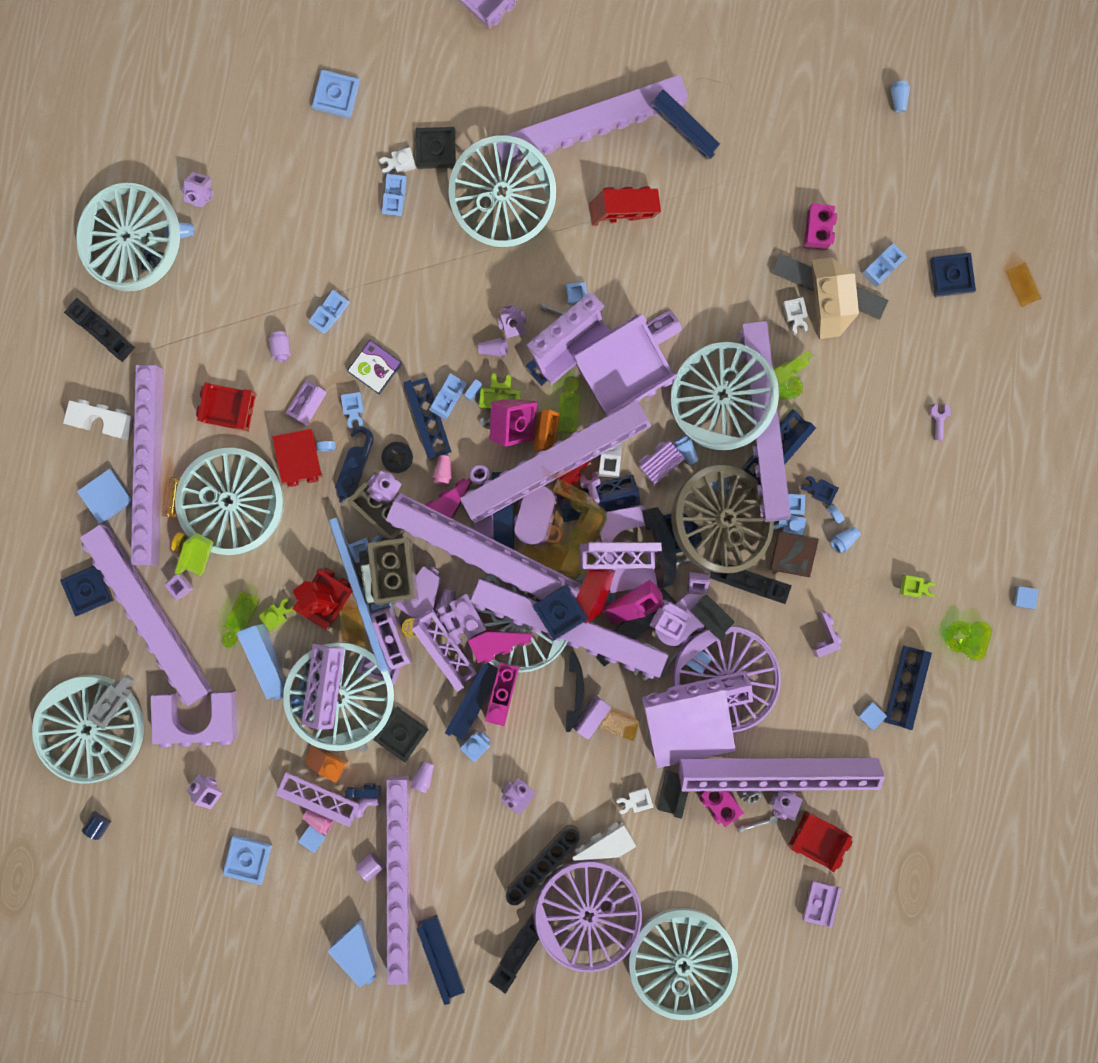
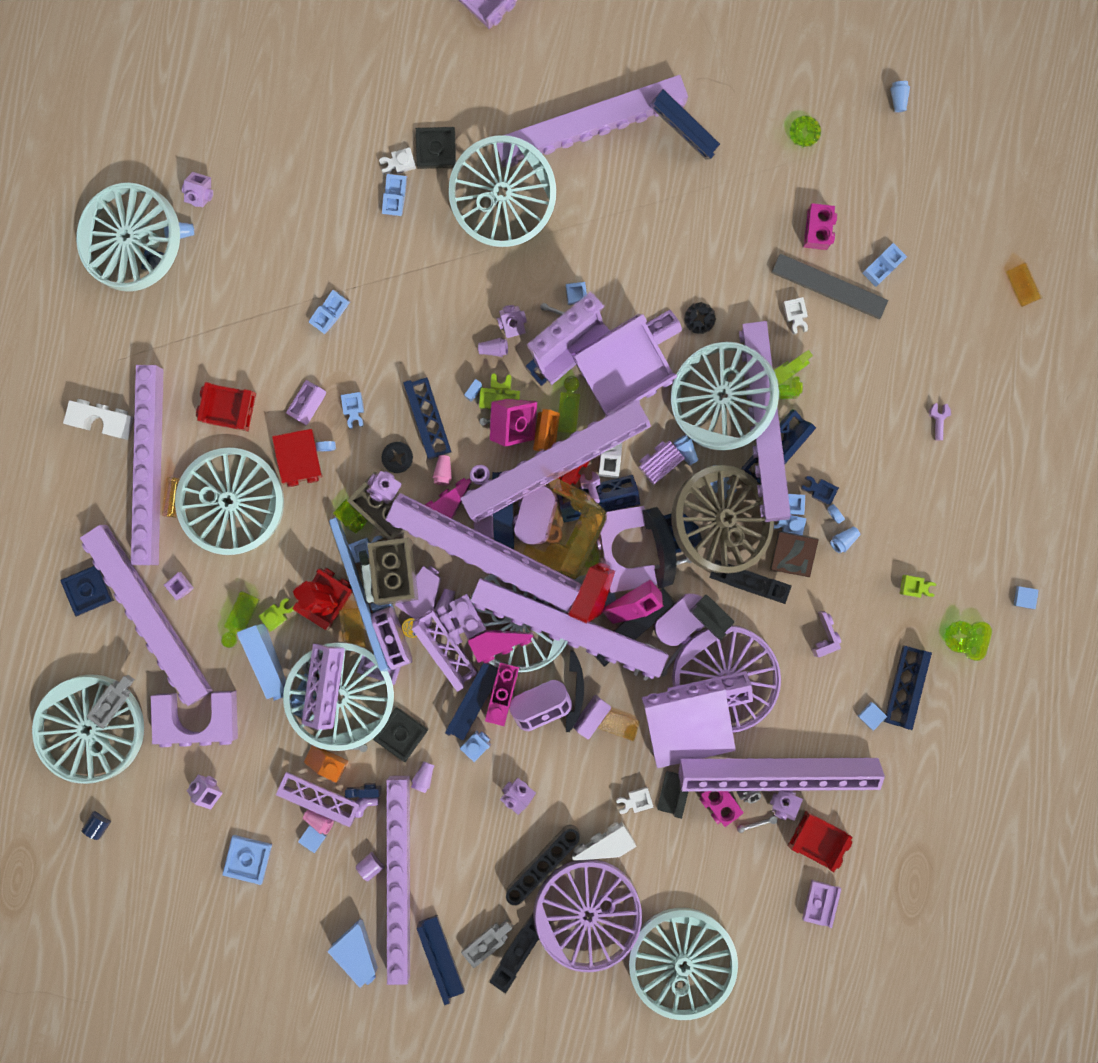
black slope [64,298,135,362] -> none
light blue tile [77,469,132,524] -> none
yellow tile [171,532,187,553] -> none
lime panel [175,533,214,576] -> none
lavender brick [268,331,291,362] -> none
light blue tile [312,69,360,119] -> none
dark blue plate [335,427,373,503] -> none
tile [347,340,403,395] -> none
light blue slope [429,373,467,420] -> none
dark blue tile [532,584,589,640] -> none
lavender fence [580,543,662,569] -> none
red wedge [589,186,661,226] -> none
lavender plate [650,600,692,641] -> none
light blue tile [686,651,711,673] -> none
lavender brick [687,572,710,594] -> none
tan wedge [811,257,859,339] -> none
dark blue tile [930,253,976,297] -> none
none -> clear neon green bracket [333,499,368,533]
none -> light grey hinge [461,919,513,968]
none -> lavender brick [510,680,572,731]
none -> black gear [684,302,716,334]
none -> clear neon green gear [789,116,821,148]

